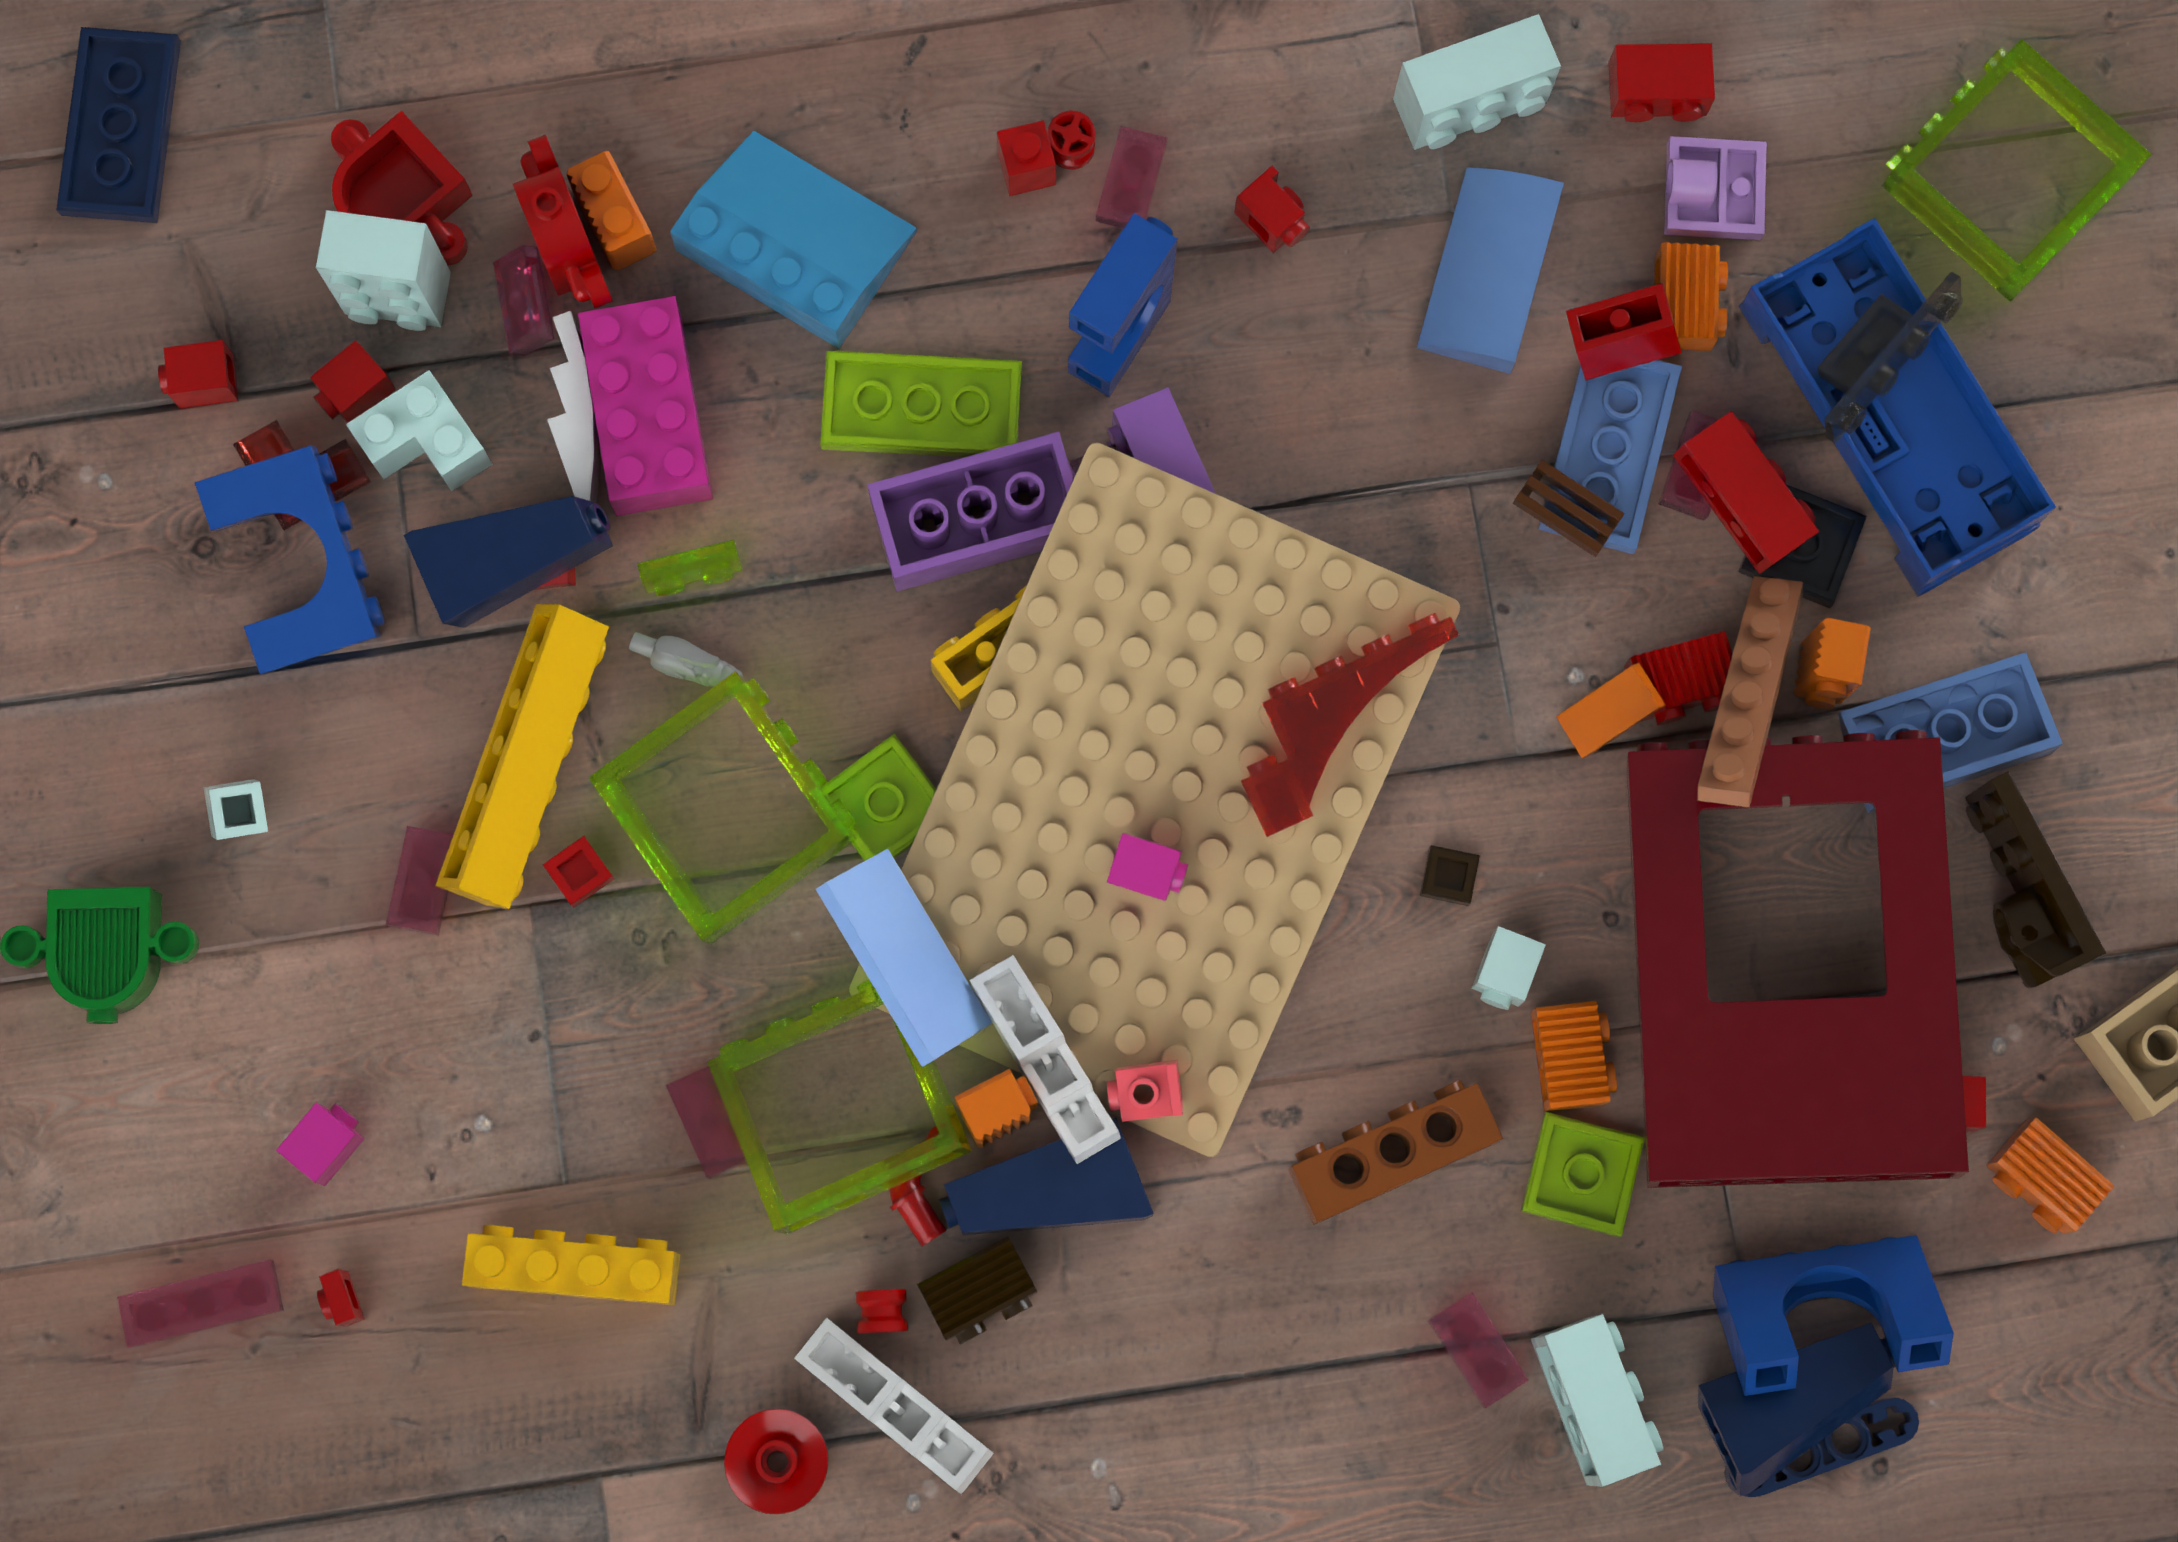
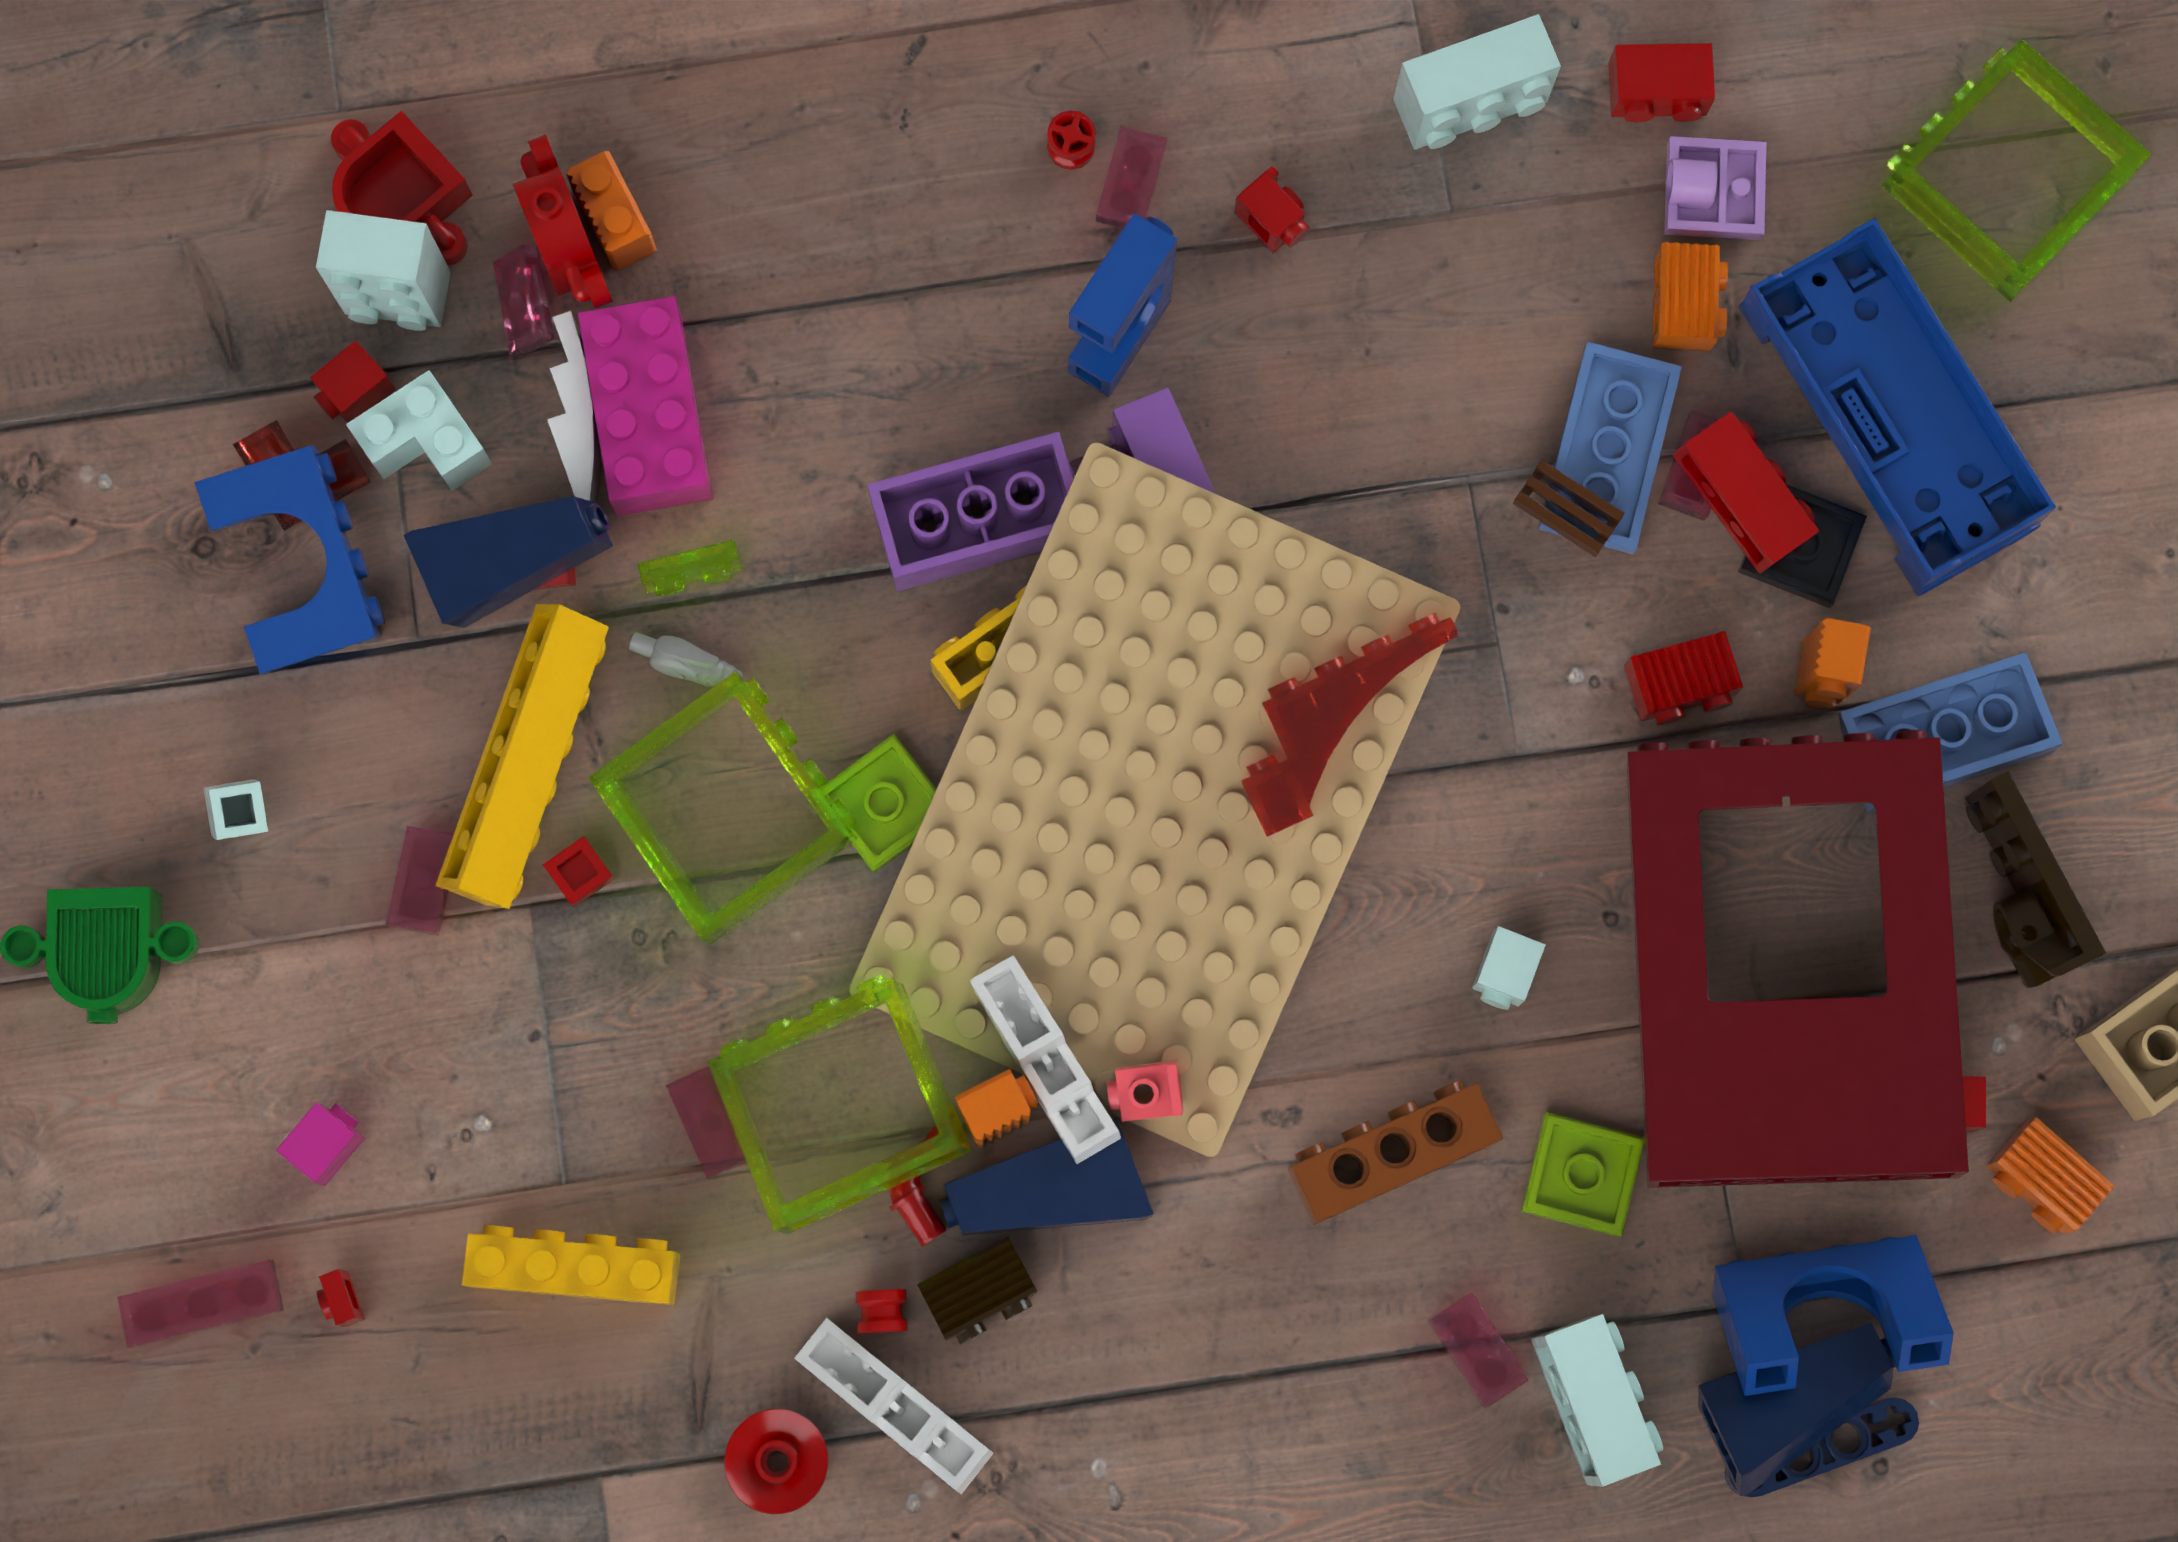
dark blue tile [56,27,181,223] -> none
red brick [158,340,238,409] -> none
dark azure slope [670,131,917,349] -> none
light blue tile [816,849,992,1067] -> none
lime tile [820,351,1022,457] -> none
red brick [997,120,1056,196] -> none
dark pink brick [1107,833,1188,901] -> none
medium blue slope [1417,167,1564,374] -> none
dark brown tile [1420,845,1480,906] -> none
orange brick [1530,1001,1617,1112] -> none
orange tile [1556,663,1665,758] -> none
red brick [1566,283,1682,380] -> none
nougat plate [1698,576,1803,808] -> none
clear smoke bracket [1818,272,1963,443] -> none

